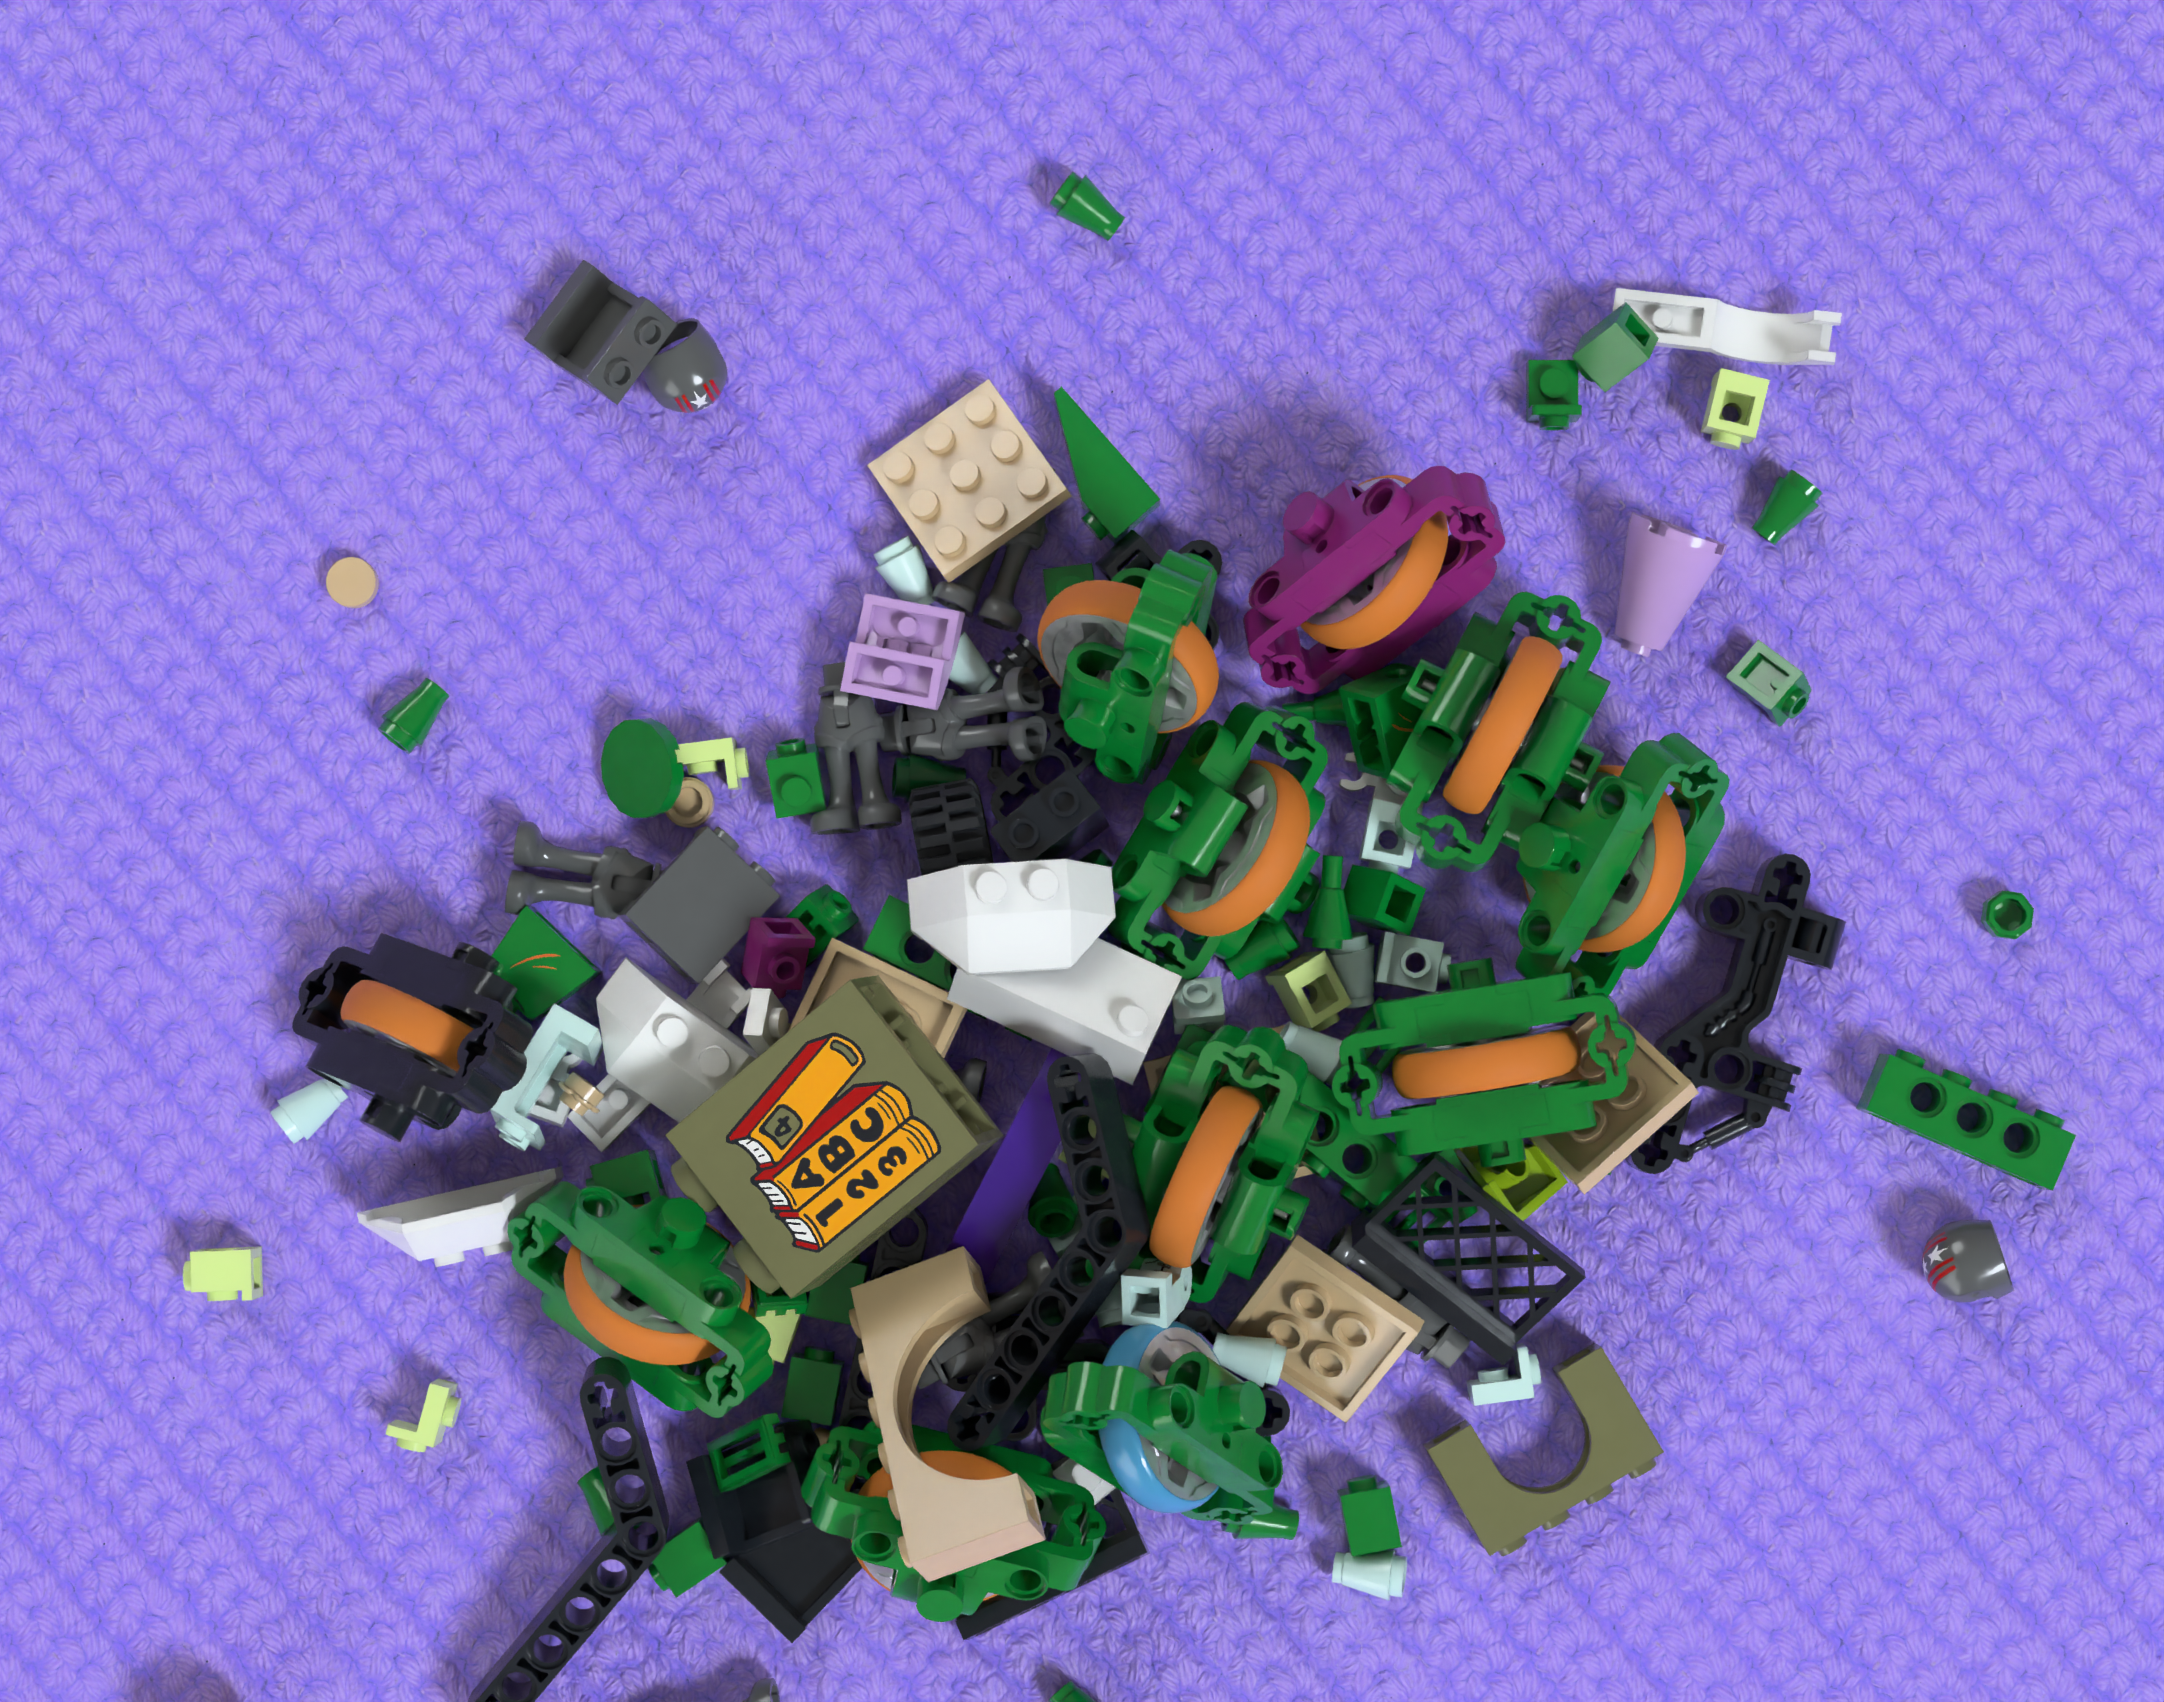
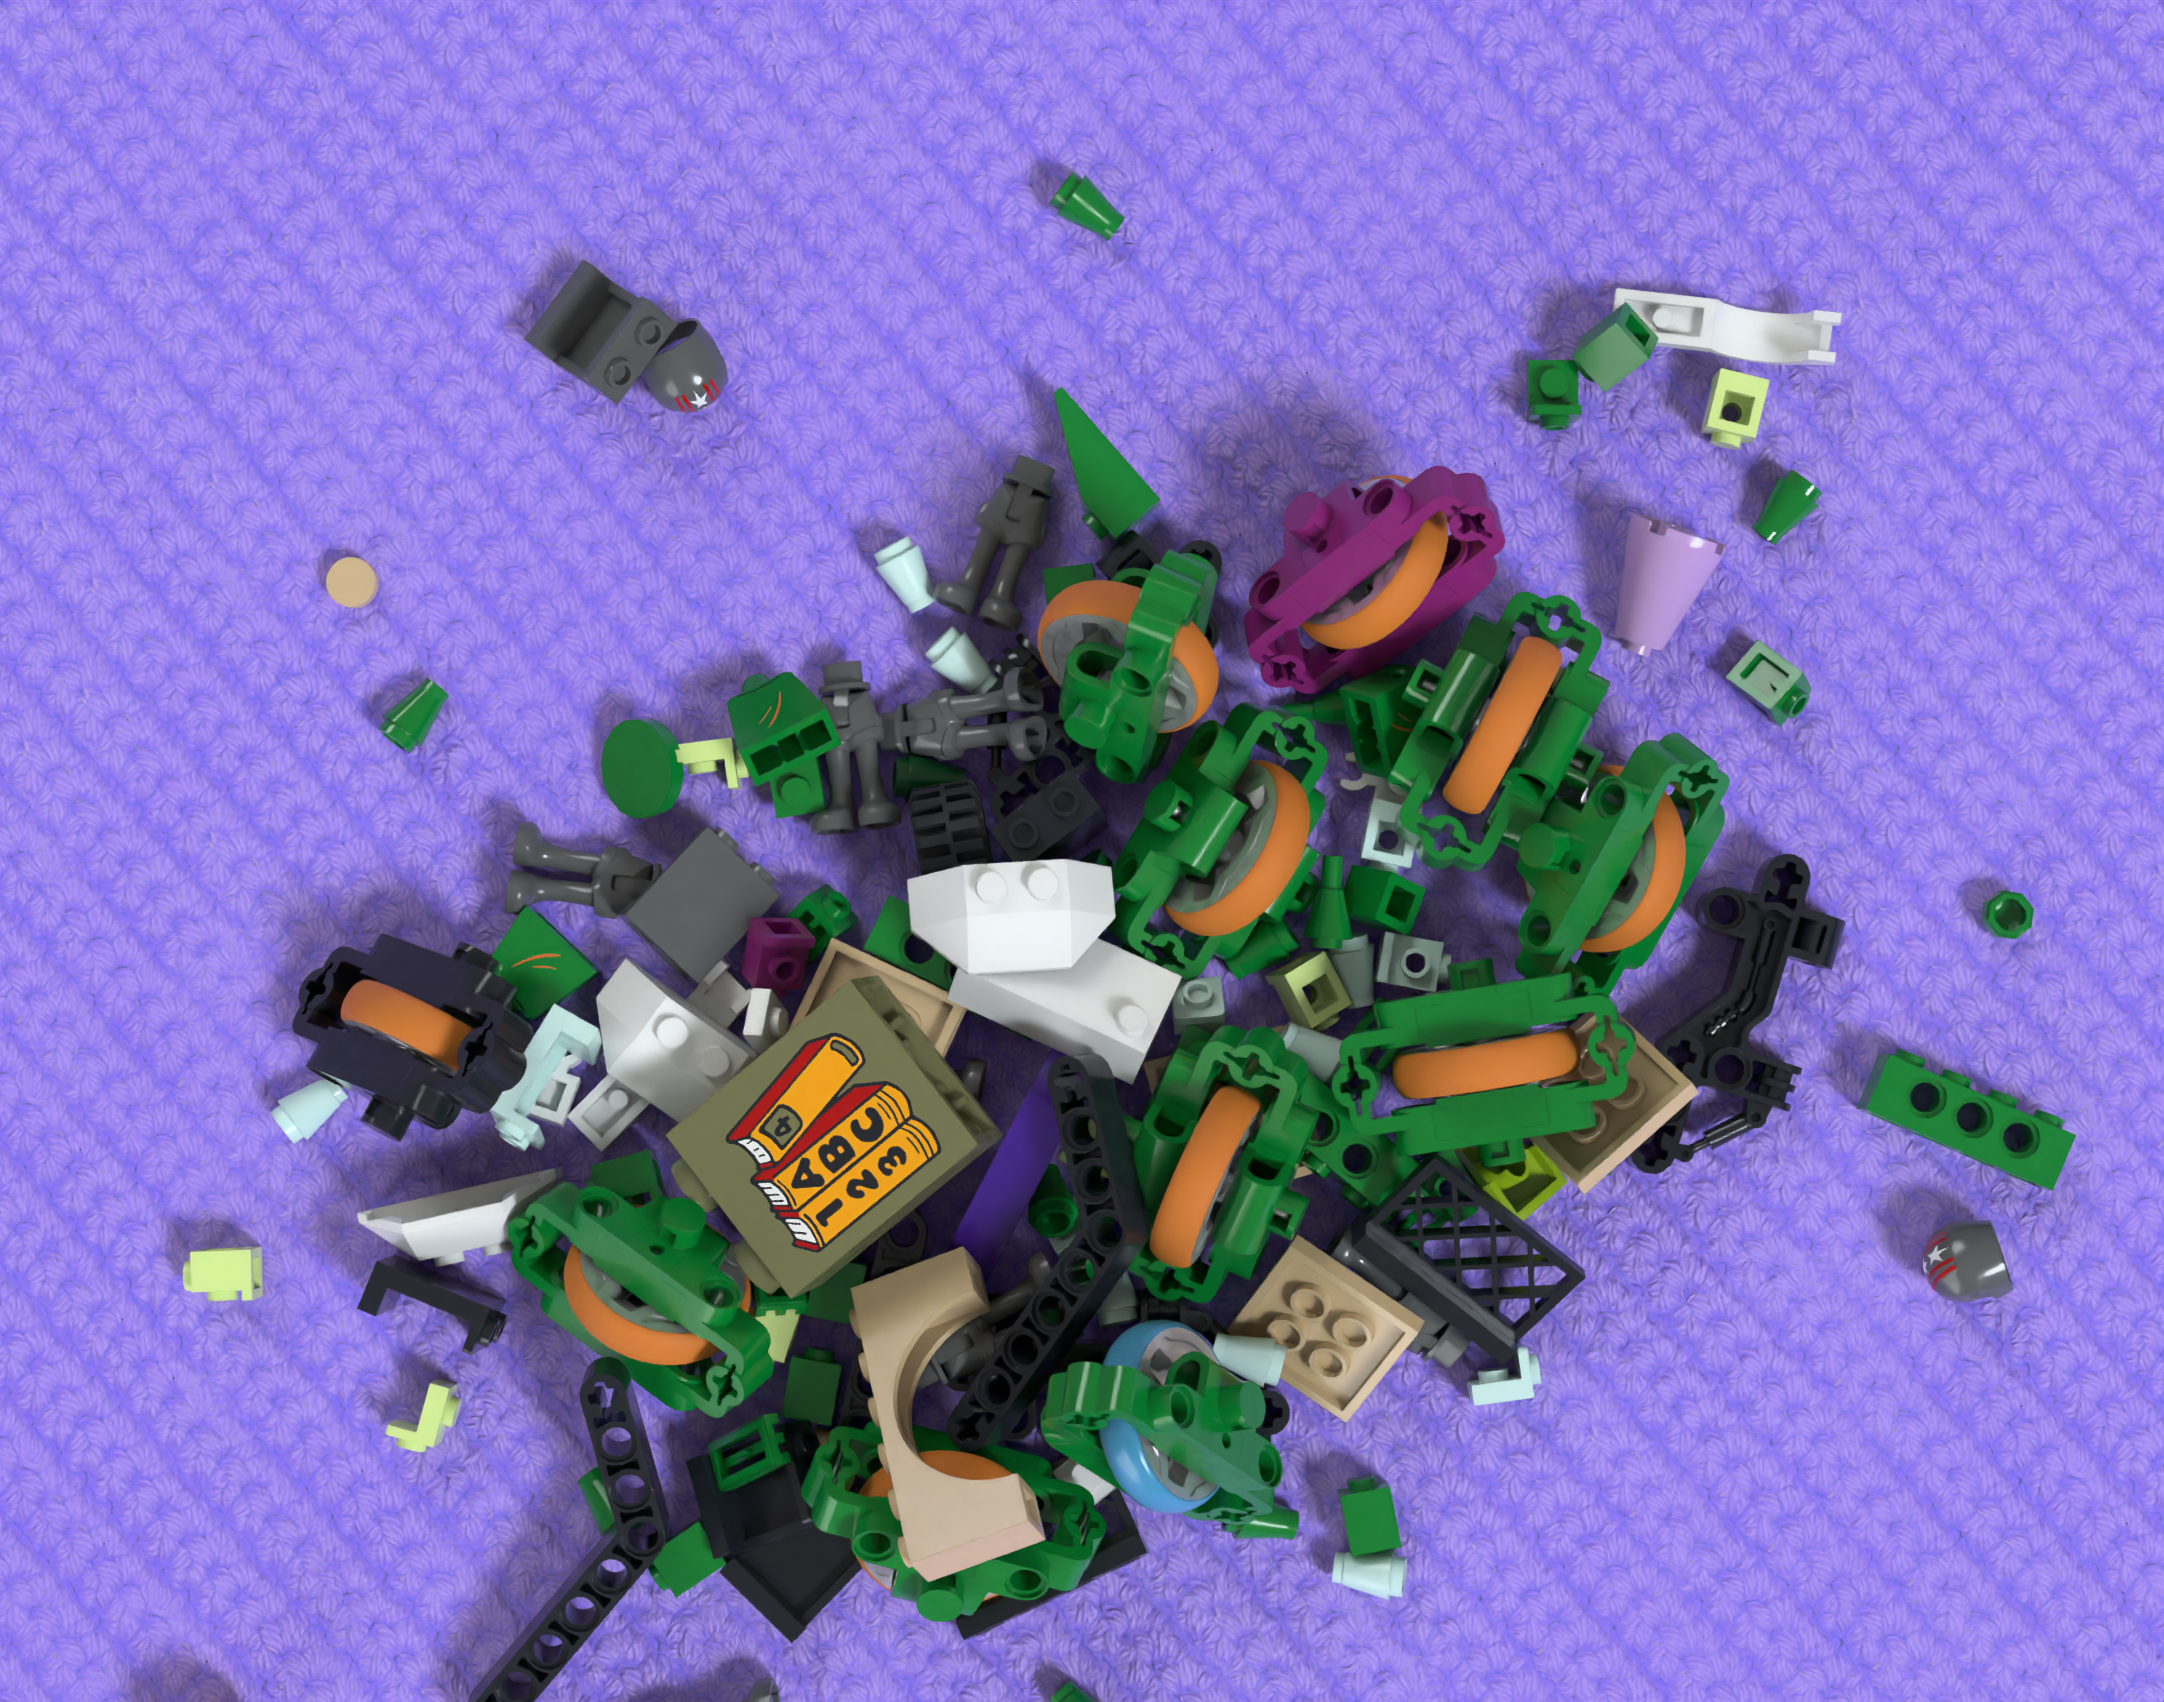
tan plate [558,1071,605,1116] -> none
tan tile [665,777,715,828] -> none
lavender slope [840,593,965,710] -> none
tan plate [867,379,1071,583] -> none
light aqua leg [1121,1258,1192,1328] -> none
olive arch [1423,1343,1664,1556] -> none
none -> black panel [357,1255,508,1355]
none -> green torso [727,672,842,787]

